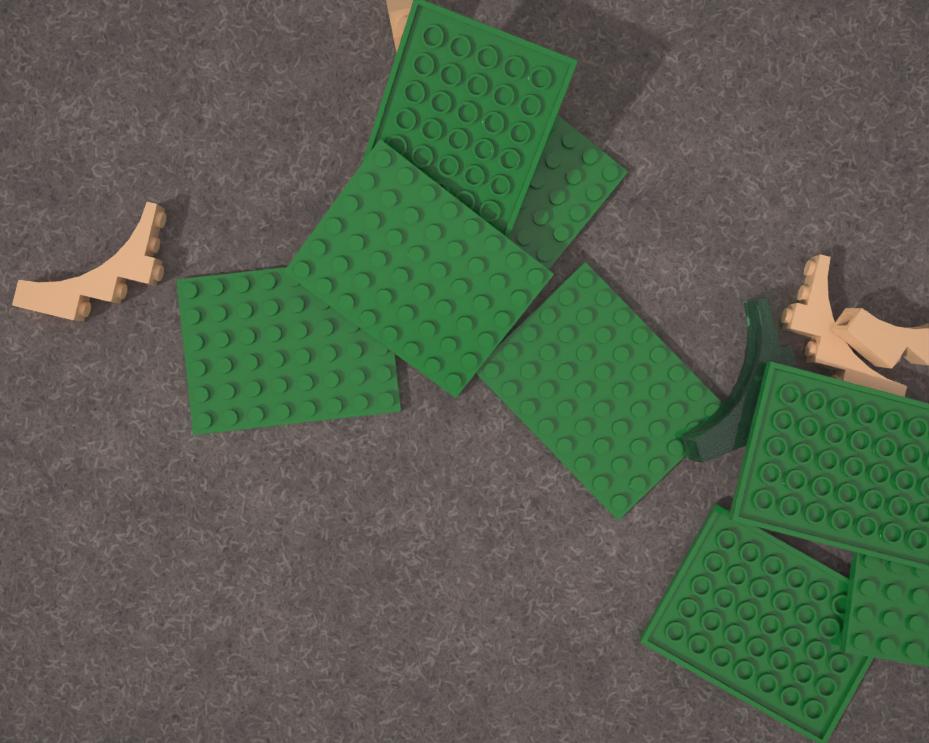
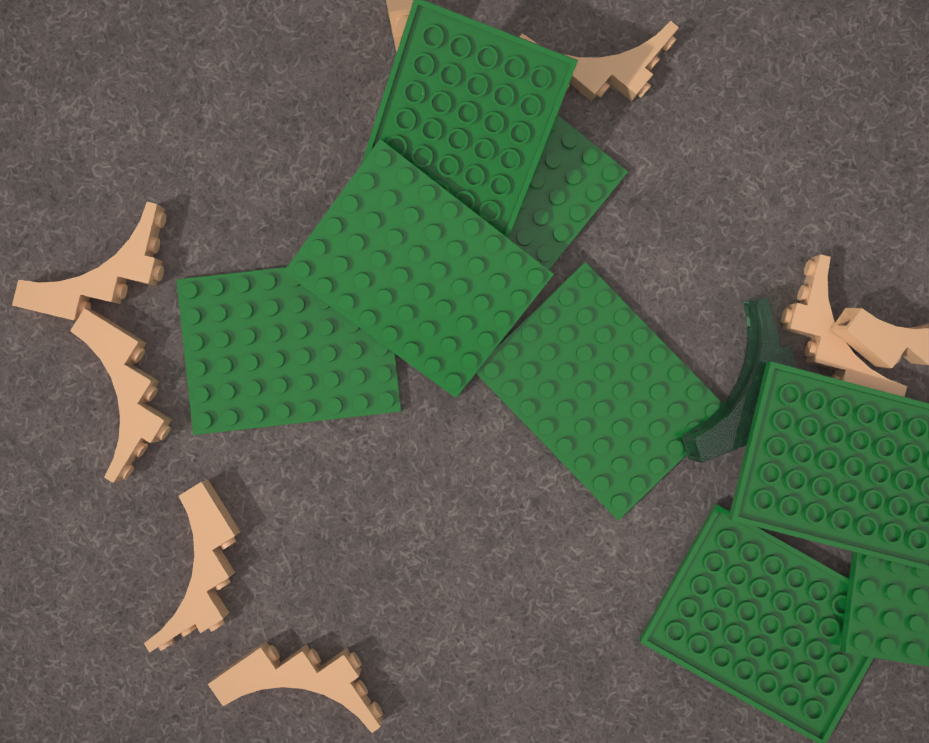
none -> light nougat arch [70,308,172,483]
none -> light nougat arch [144,480,240,652]
none -> light nougat arch [208,641,383,733]
none -> light nougat arch [519,21,679,102]

